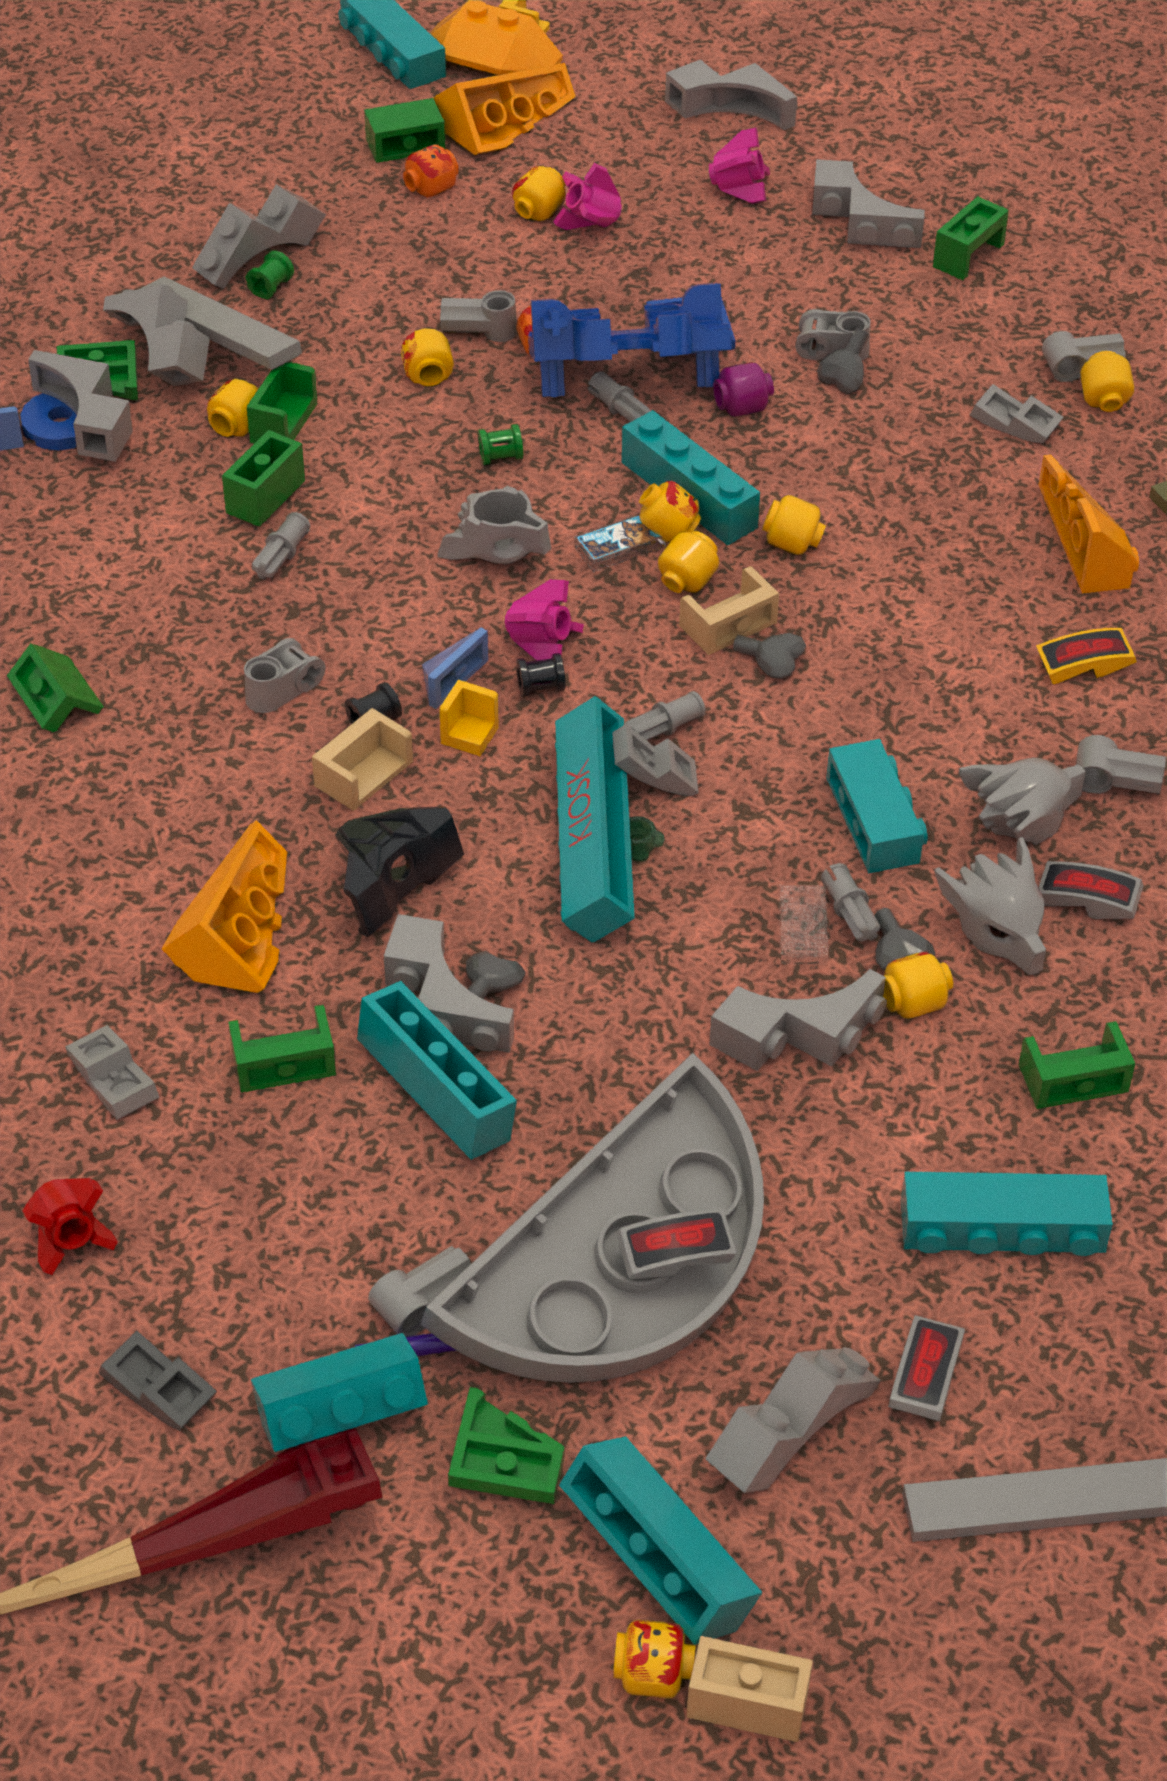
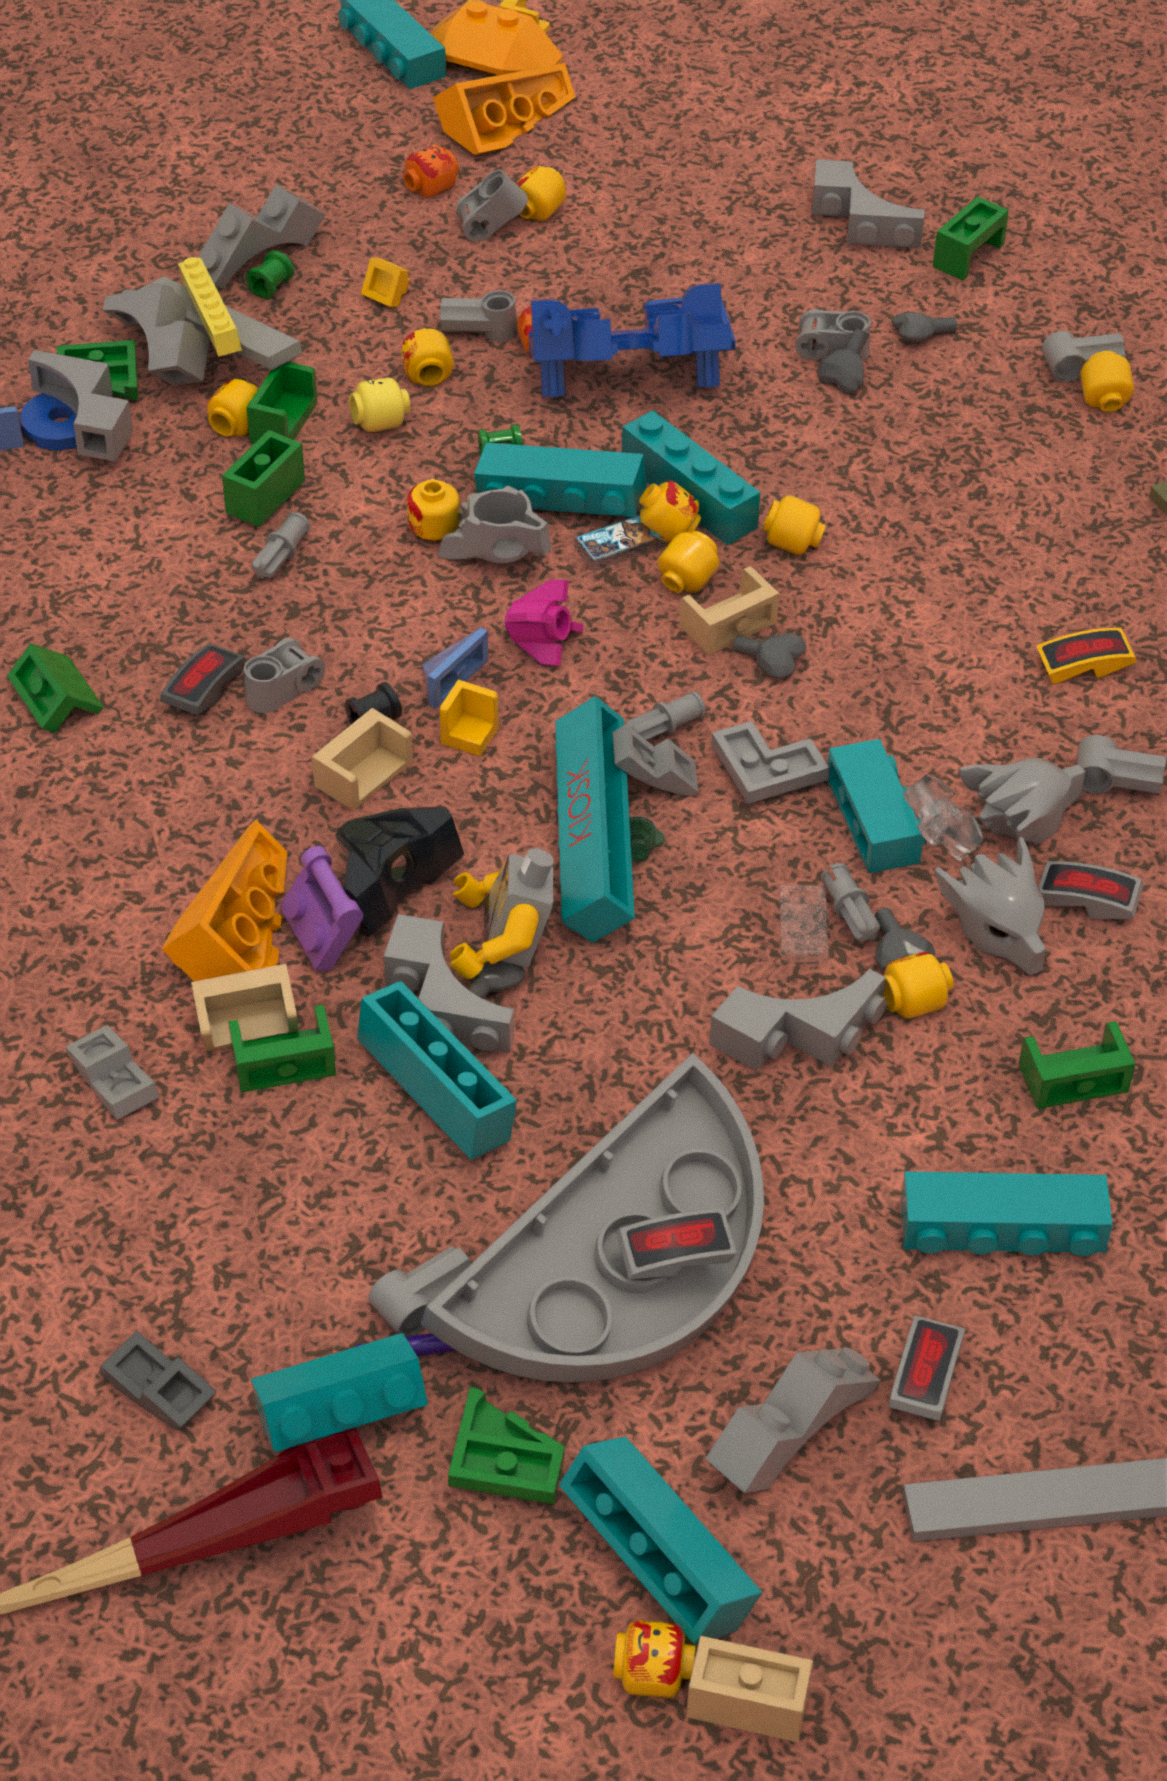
red brick [22,1178,118,1275] -> none
green brick [364,98,445,163] -> none
black bush [516,653,566,697] -> none
dark pink brick [553,163,622,230] -> none
light grey axle [588,371,651,422] -> none
light grey arch [665,60,798,130] -> none
dark pink brick [709,128,770,204] -> none
magenta head [713,362,774,417] -> none
light grey slope [970,384,1063,443] -> none
light orange wedge [1039,454,1139,593] -> none
none -> slope [160,643,245,715]
none -> light yellow piece [178,257,242,357]
none -> tan panel [191,964,299,1052]
none -> medium lavender plate [280,846,363,972]
none -> light yellow head [349,378,410,432]
none -> yellow tile [360,257,410,307]
none -> yellow head [406,479,460,541]
none -> torso [450,848,554,979]
none -> light grey piece [455,170,528,242]
none -> teal brick [474,443,647,517]
none -> light grey plate [711,721,829,804]
none -> dark grey rock [891,311,957,343]
none -> clear plate [903,774,983,861]

